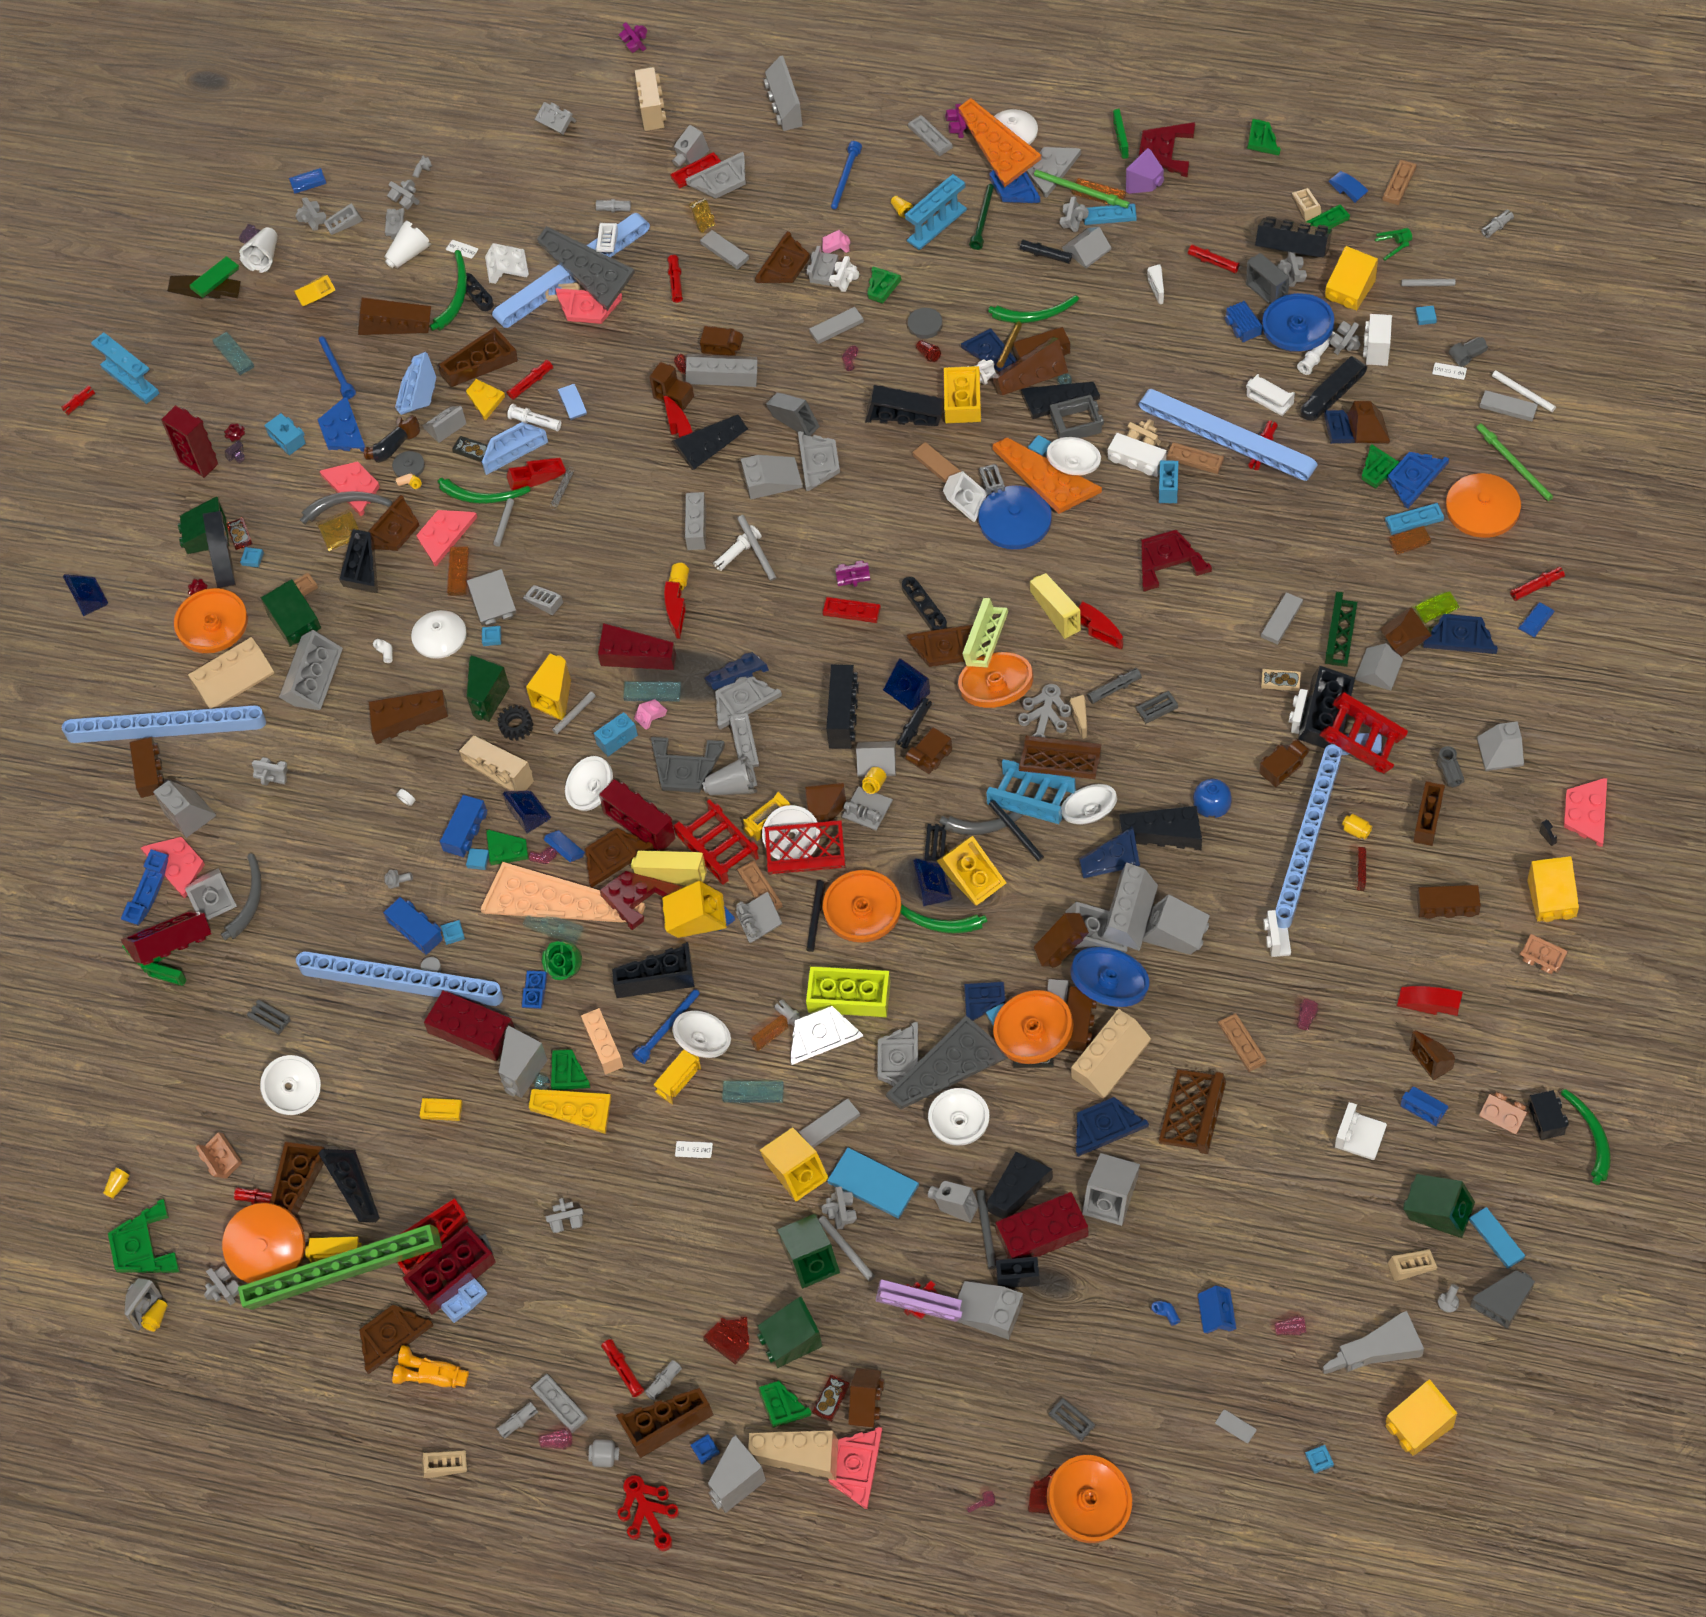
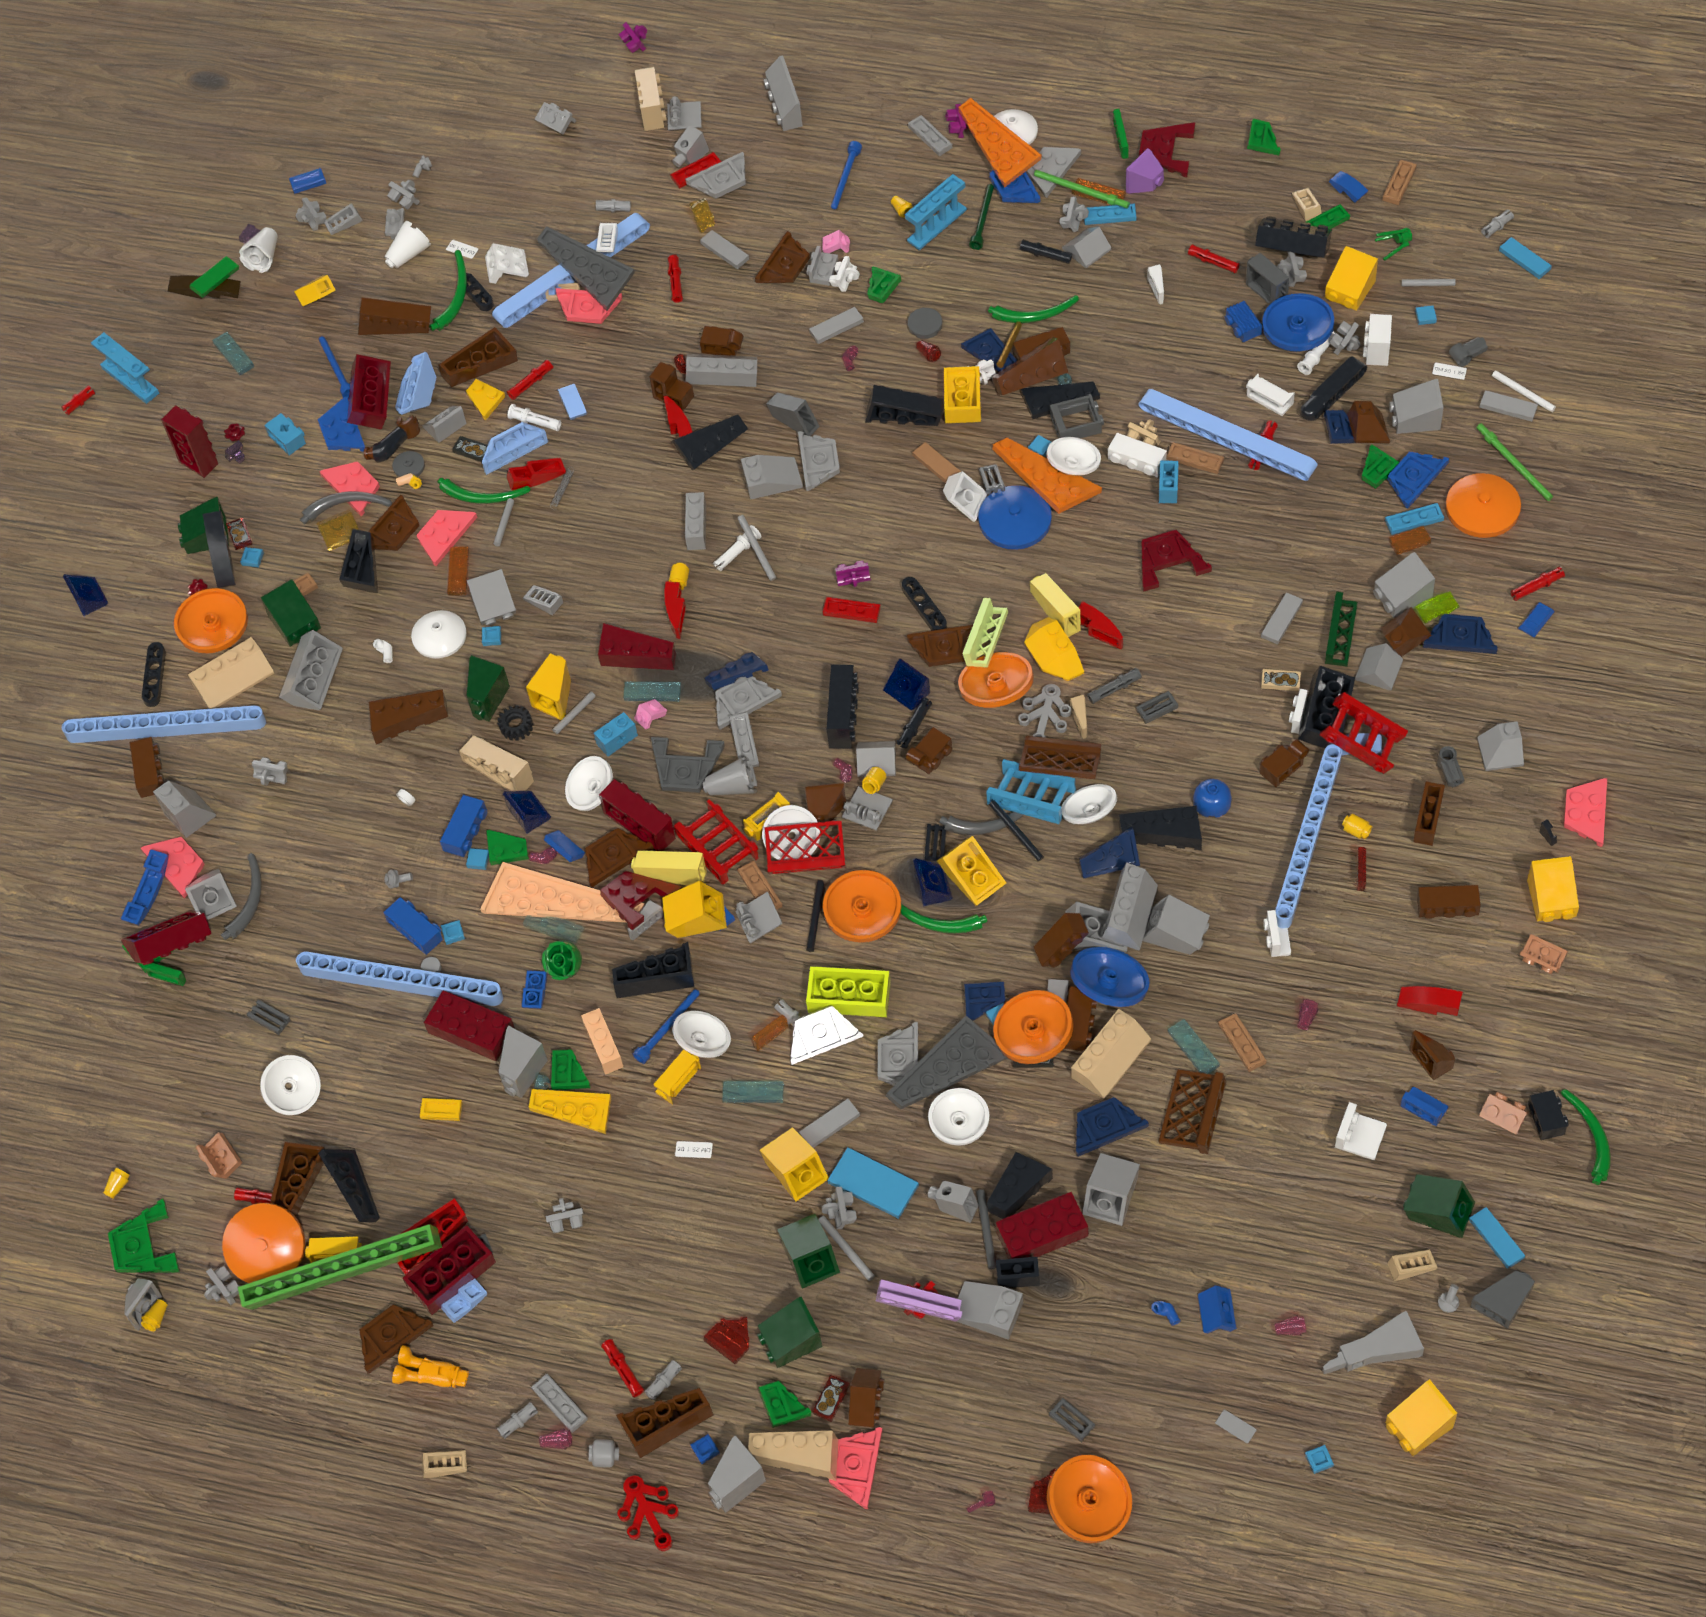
none -> black beam [142,642,166,707]
none -> dark red brick [347,354,391,430]
none -> light grey slope [628,900,664,940]
none -> light grey hinge [667,96,702,130]
none -> clear pink arm [833,758,853,783]
none -> yellow wedge [1024,617,1084,681]
none -> clear light blue tile [1168,1019,1220,1074]
none -> light grey slope [1373,552,1435,618]
none -> light grey slope [1389,379,1443,434]
none -> dark azure tile [1499,237,1552,279]

